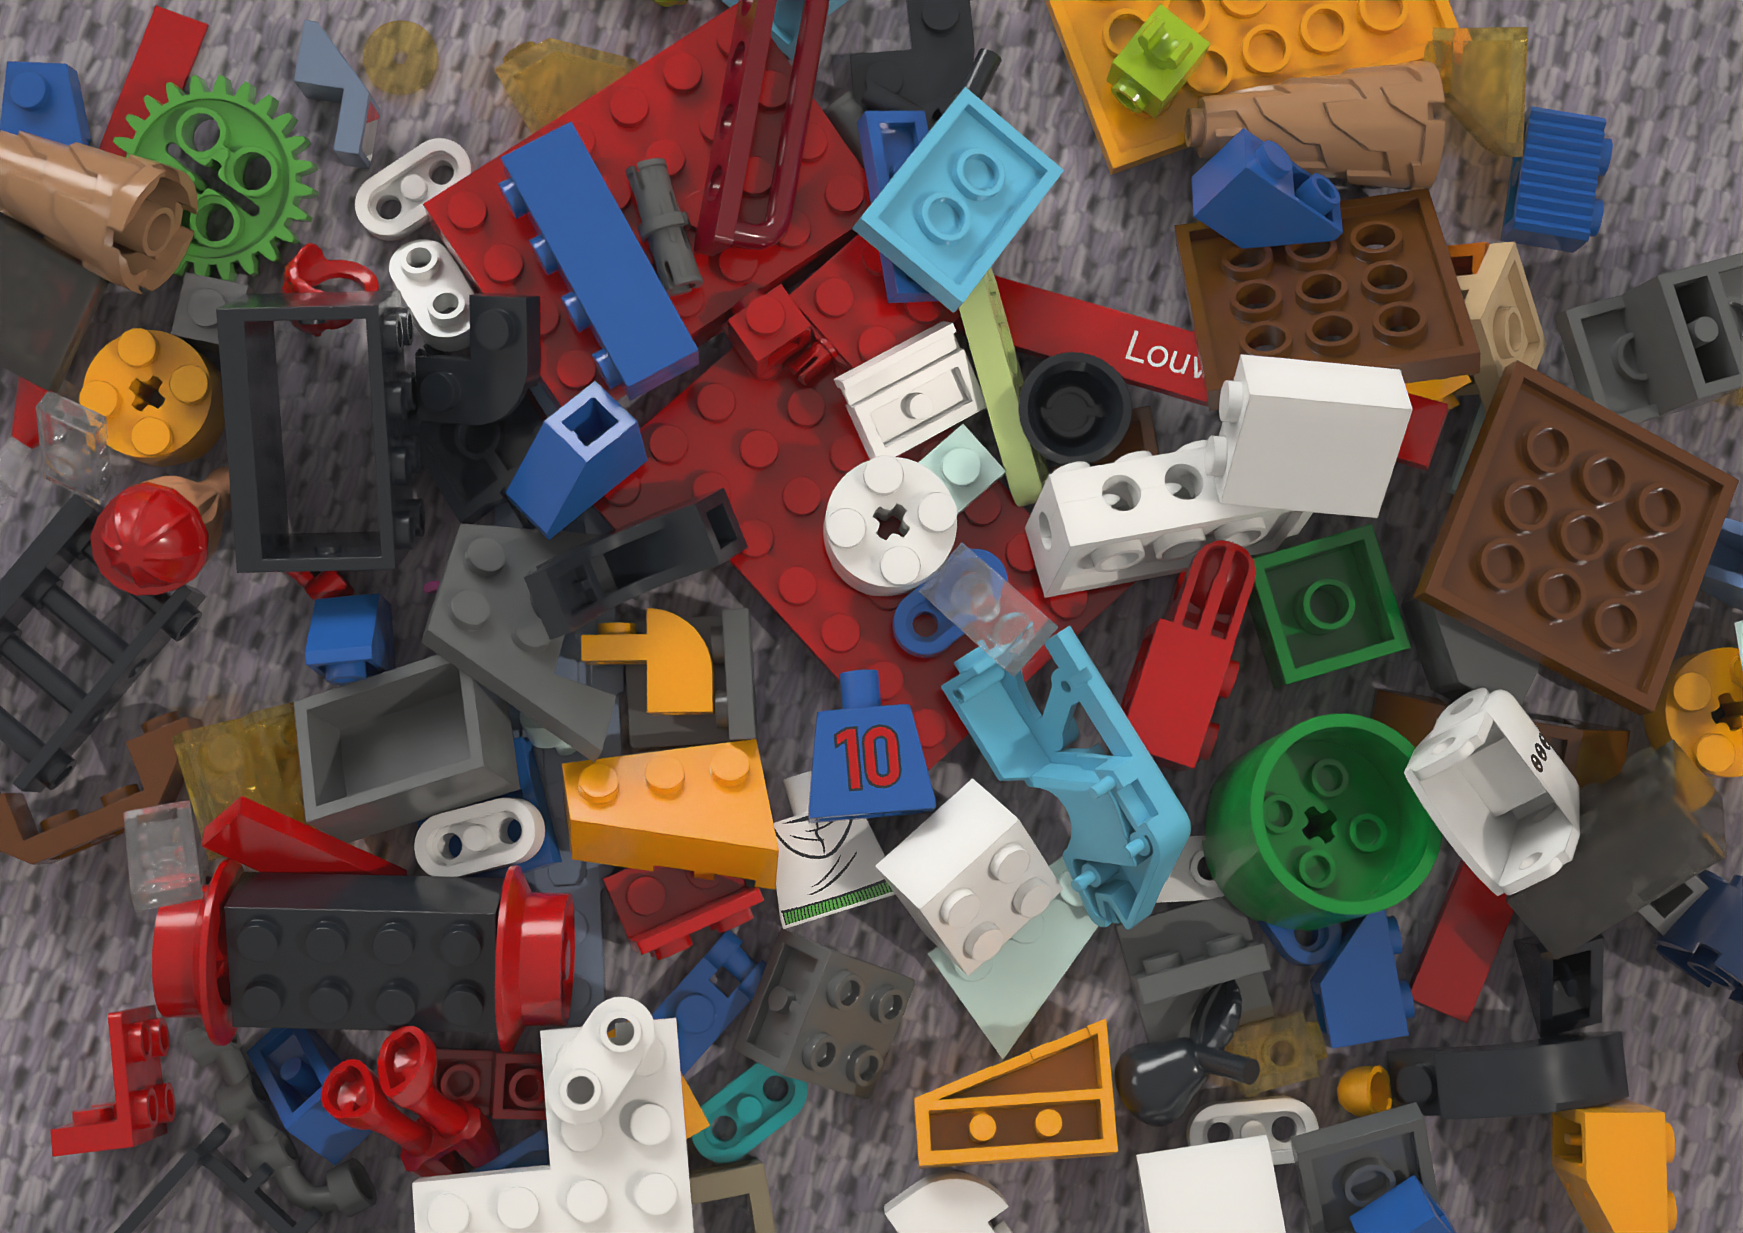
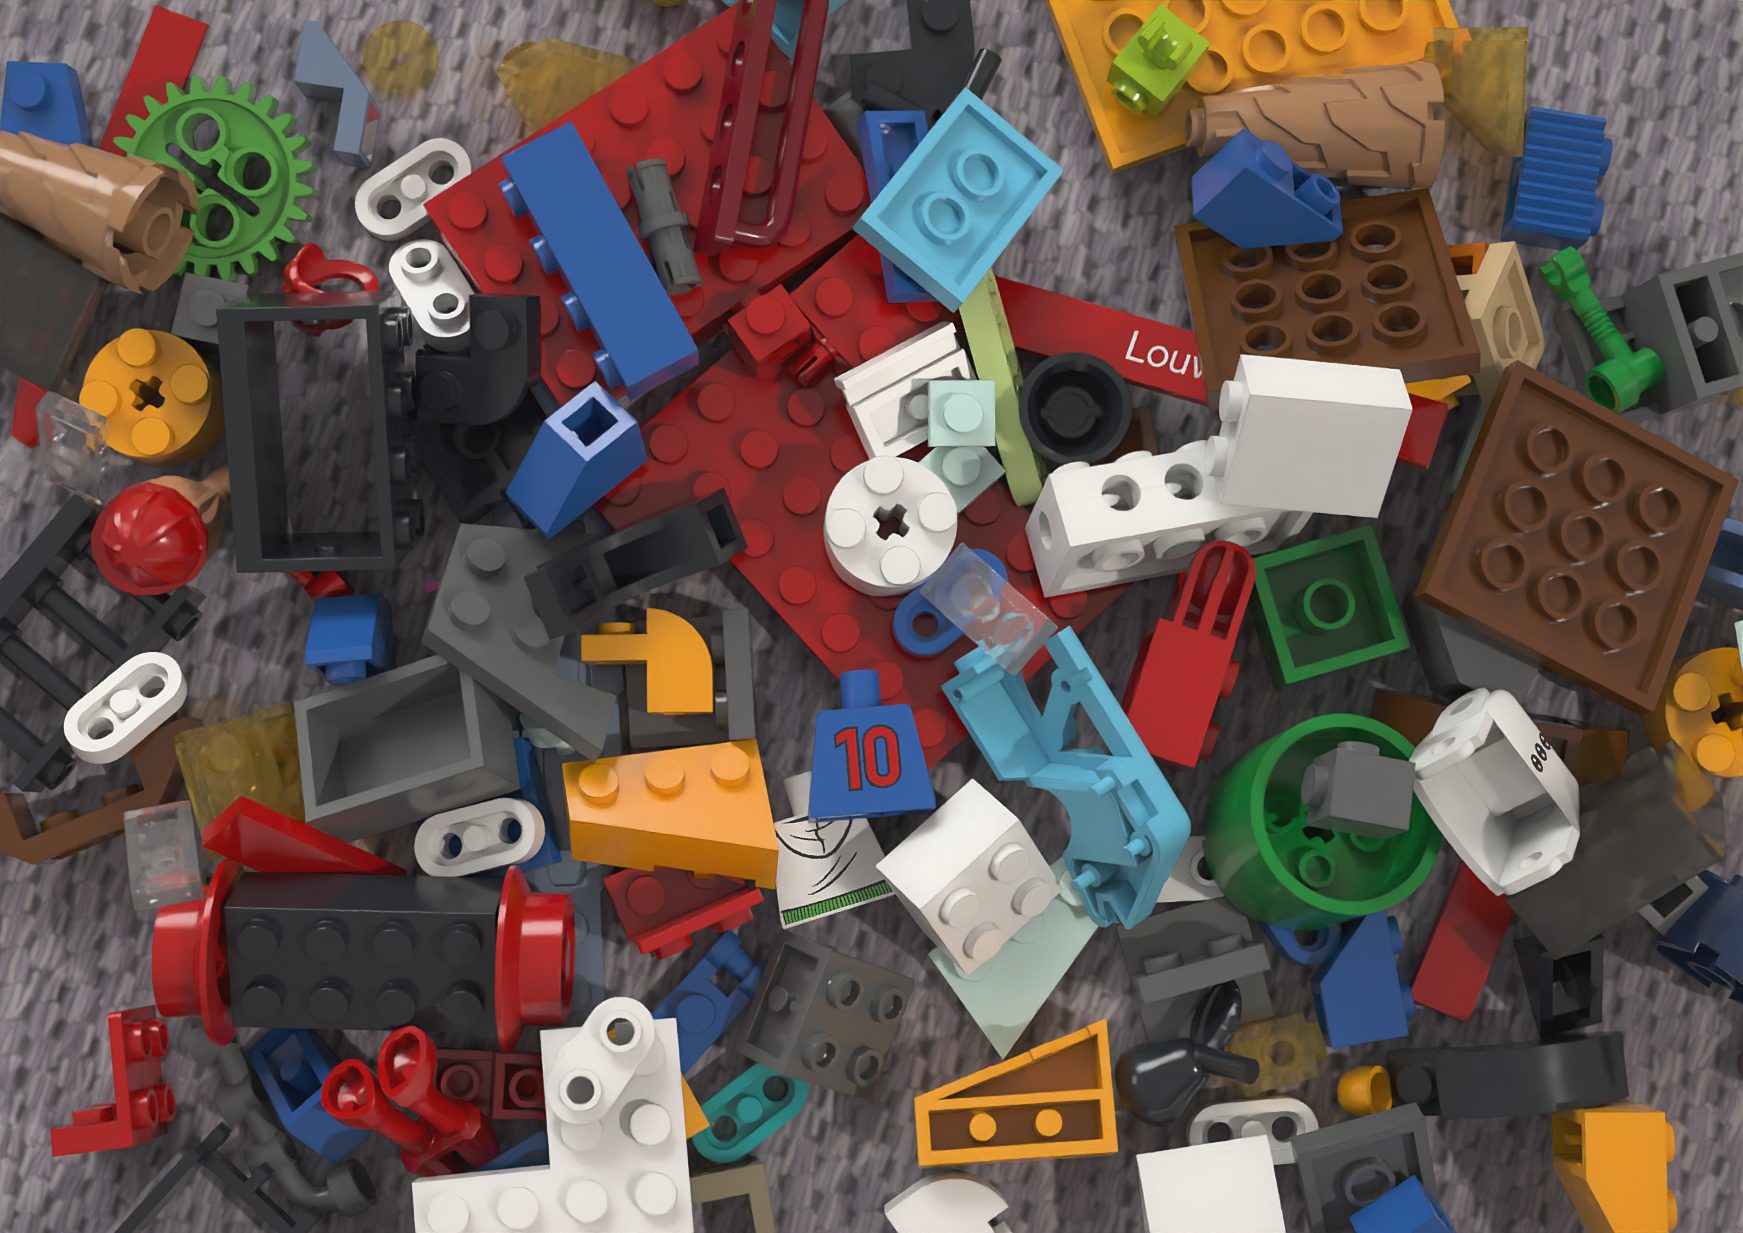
none -> white plate [64,652,187,764]
none -> light aqua plate [928,380,995,447]
none -> dark grey brick [1301,741,1416,840]
none -> green brick [1539,246,1665,414]

